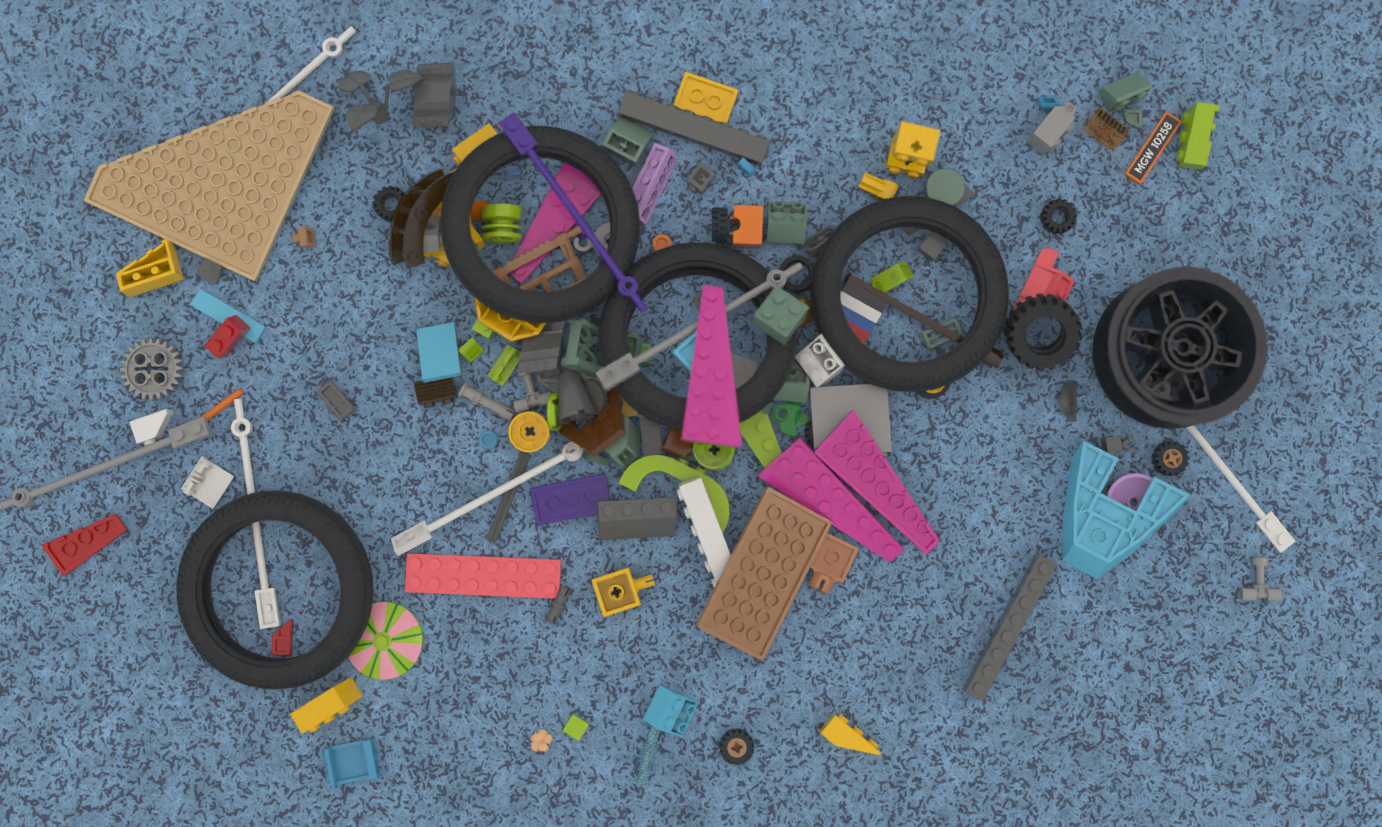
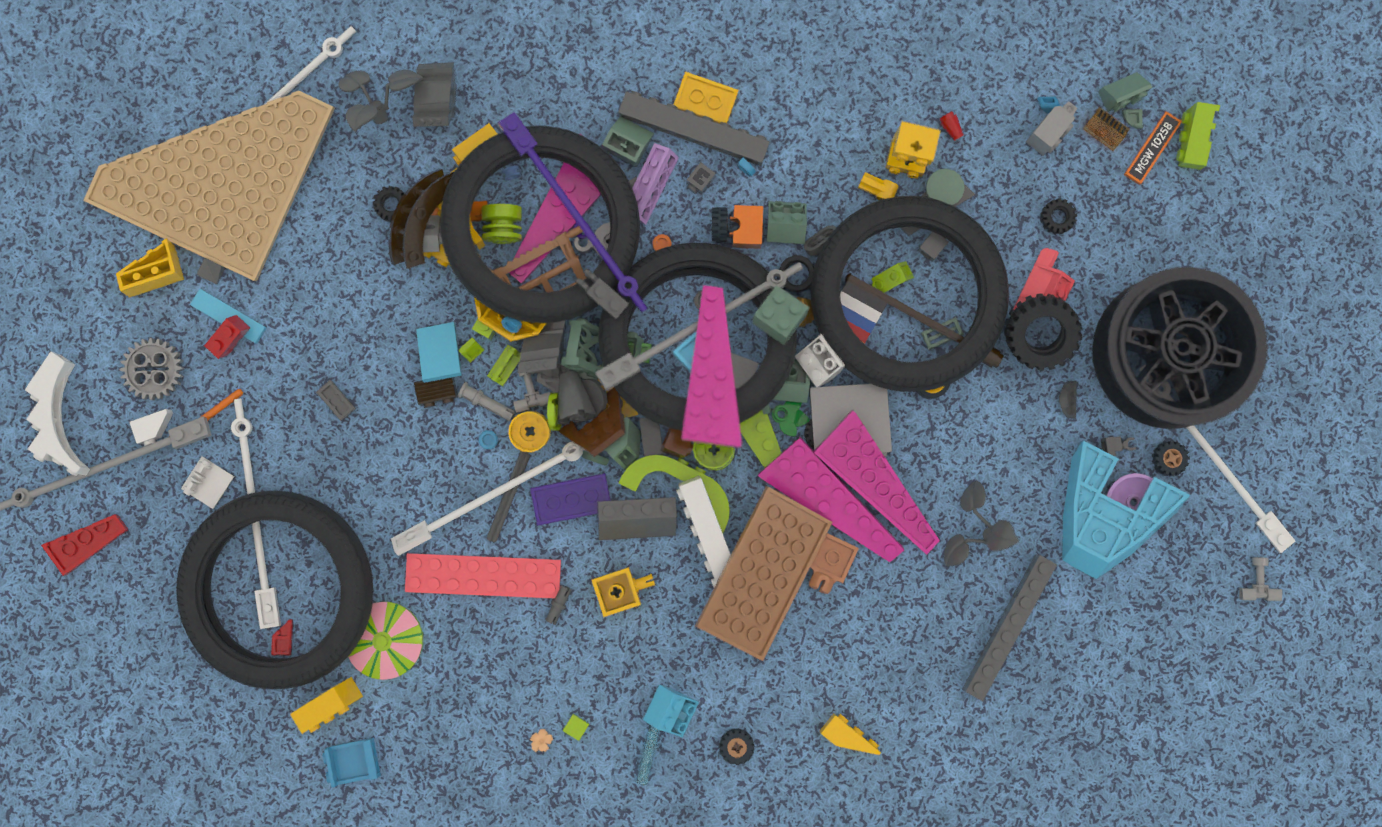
medium nougat tile [292,226,317,249] -> none
none -> white arch [25,352,90,476]
none -> dark azure tile [501,316,522,333]
none -> dark grey hinge [575,269,628,319]
none -> red cone [939,111,964,141]
none -> dark grey plant [944,480,1019,567]

